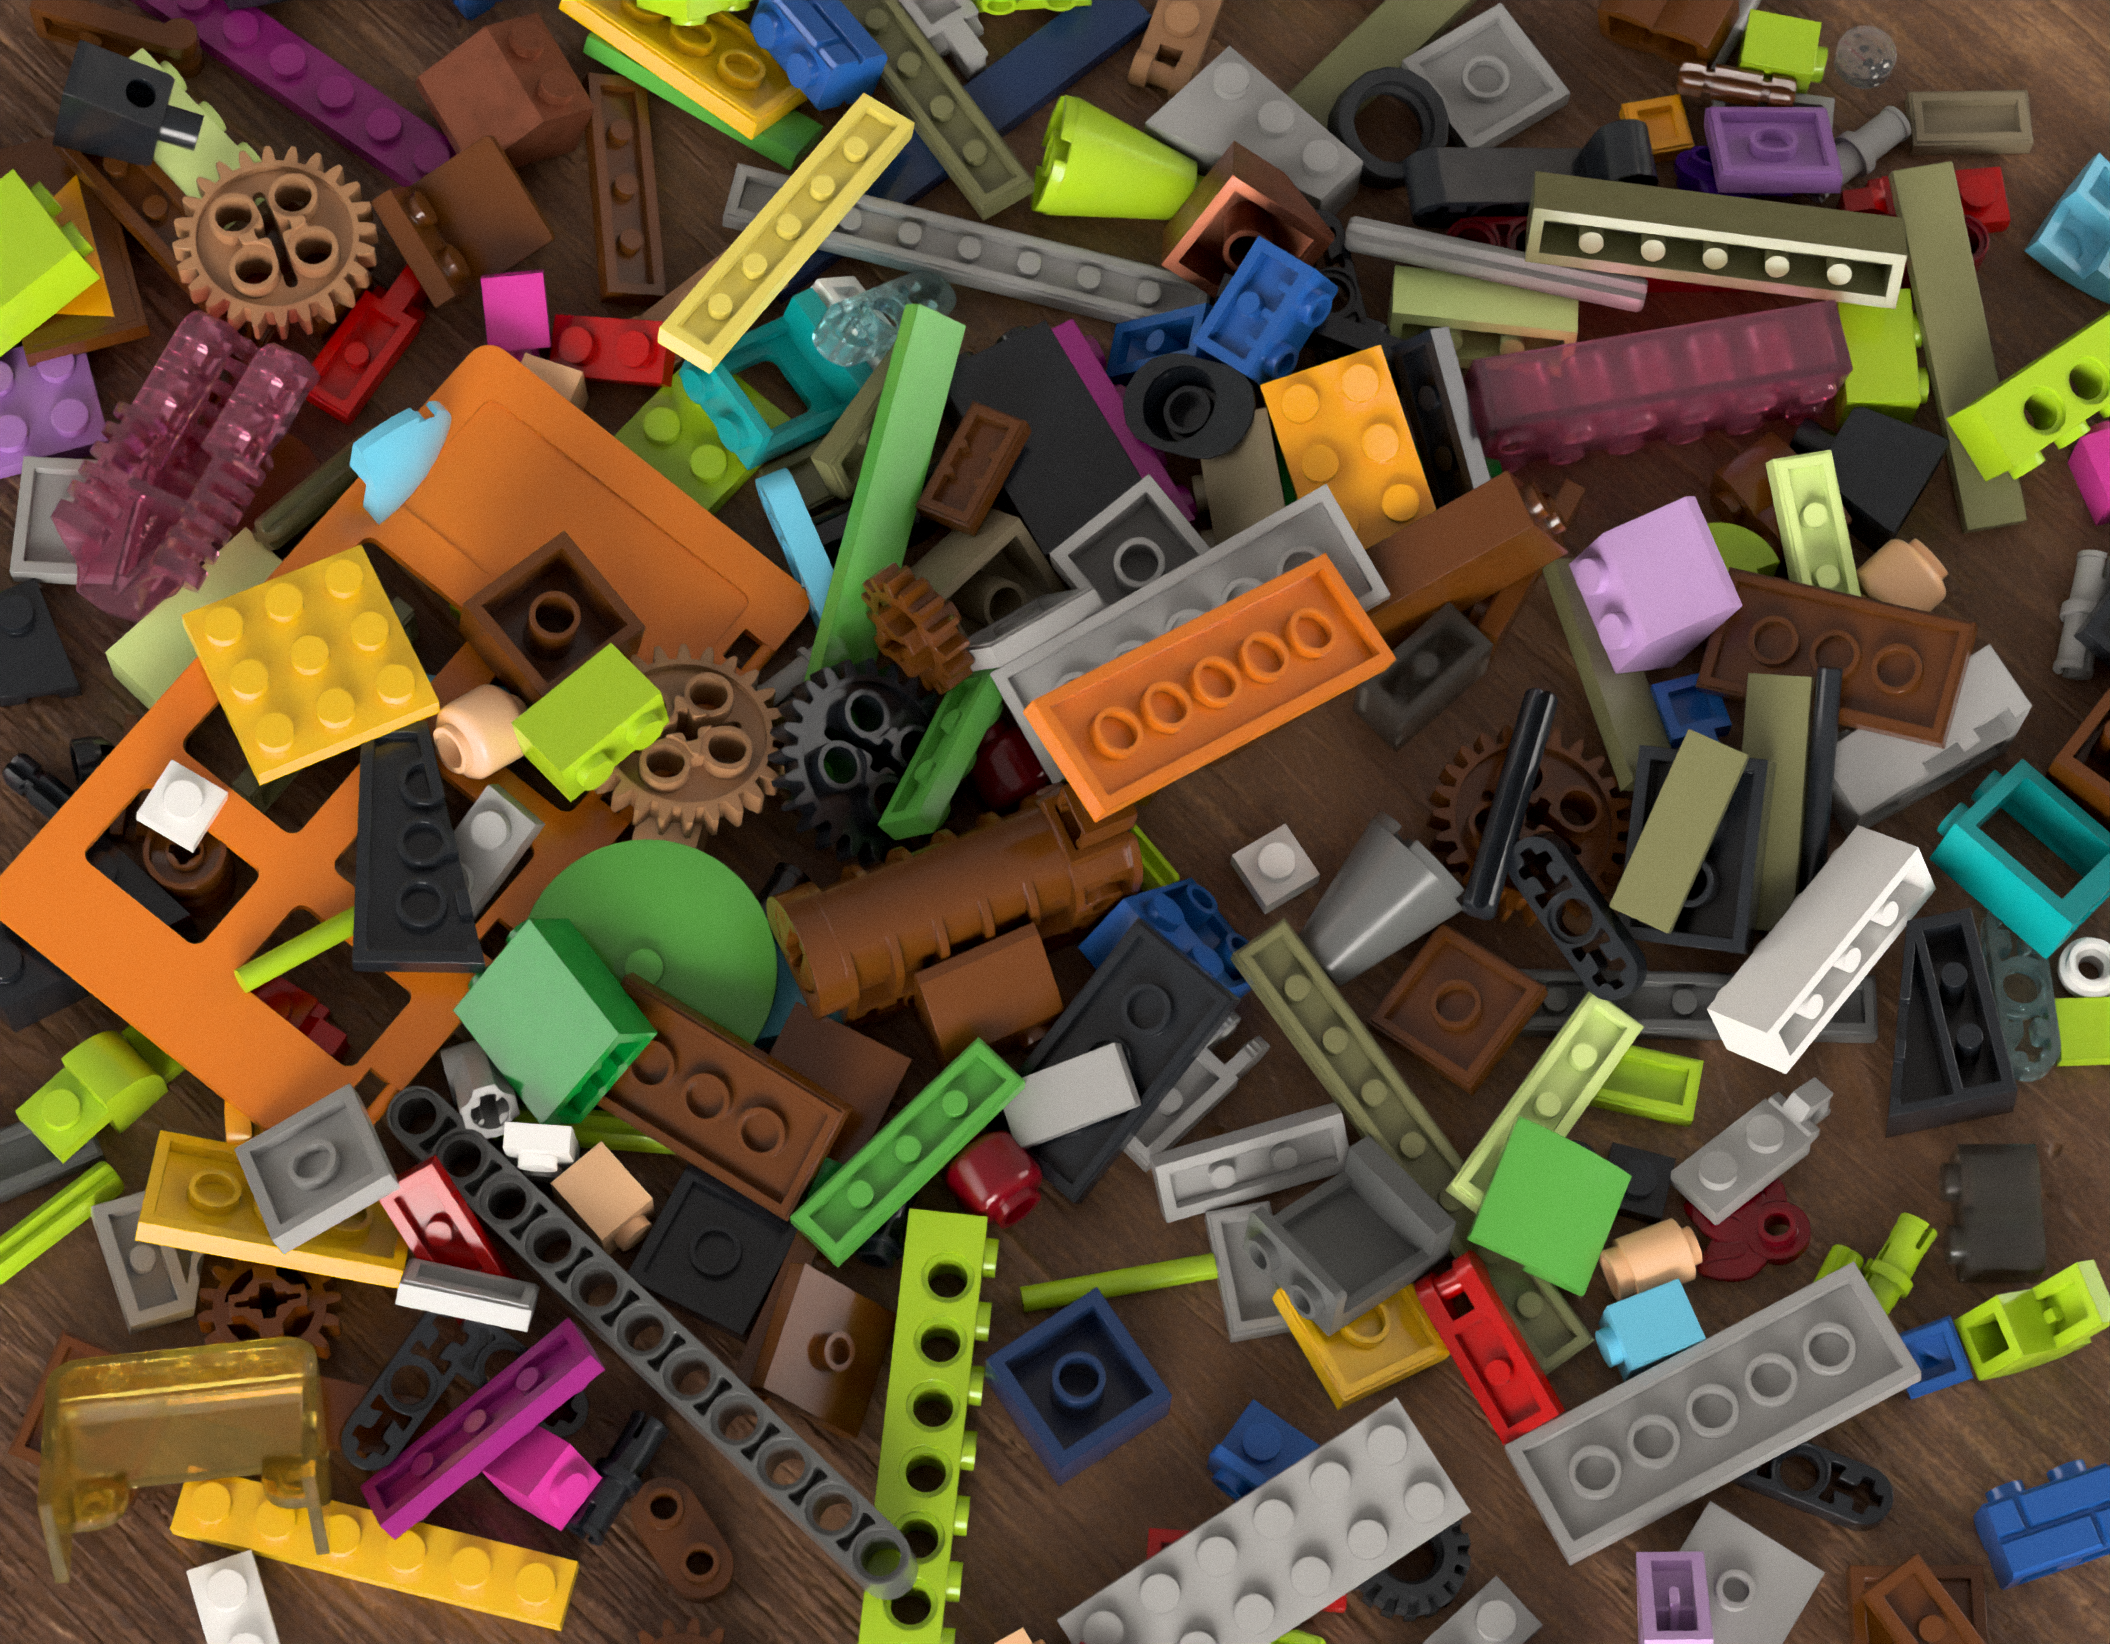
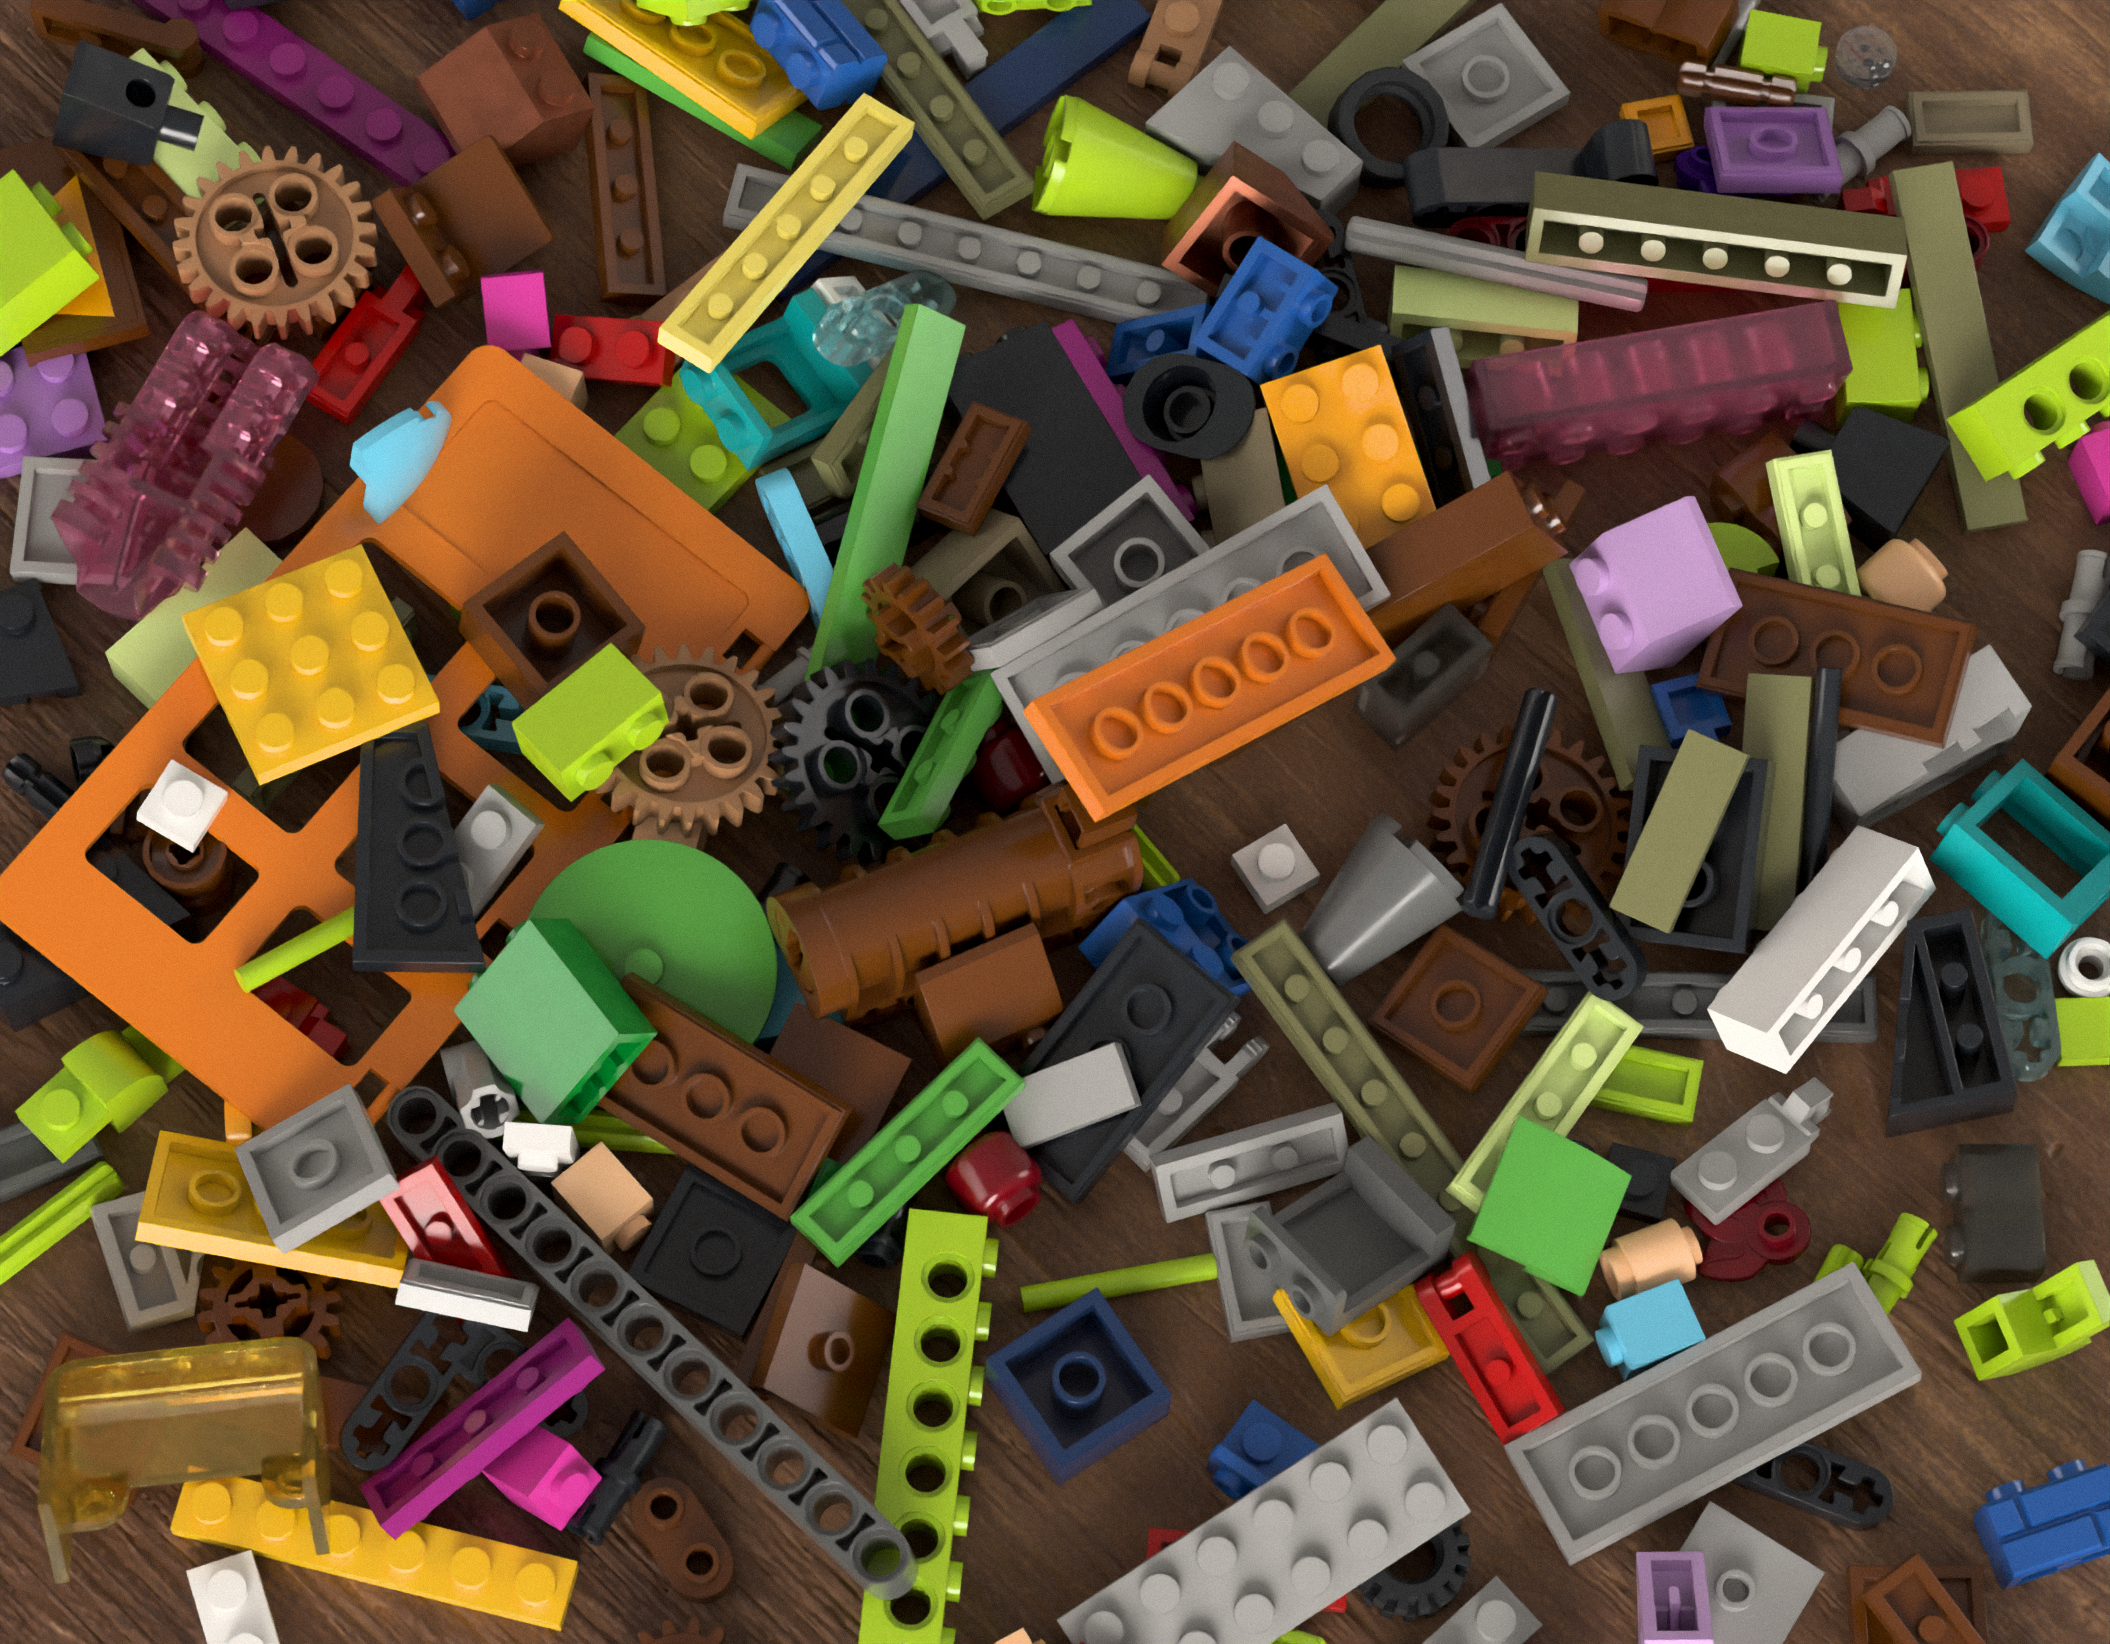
olive axle [252,427,375,551] -> none
light nougat head [433,684,528,780] -> none
blue tile [1898,1315,1974,1400] -> none

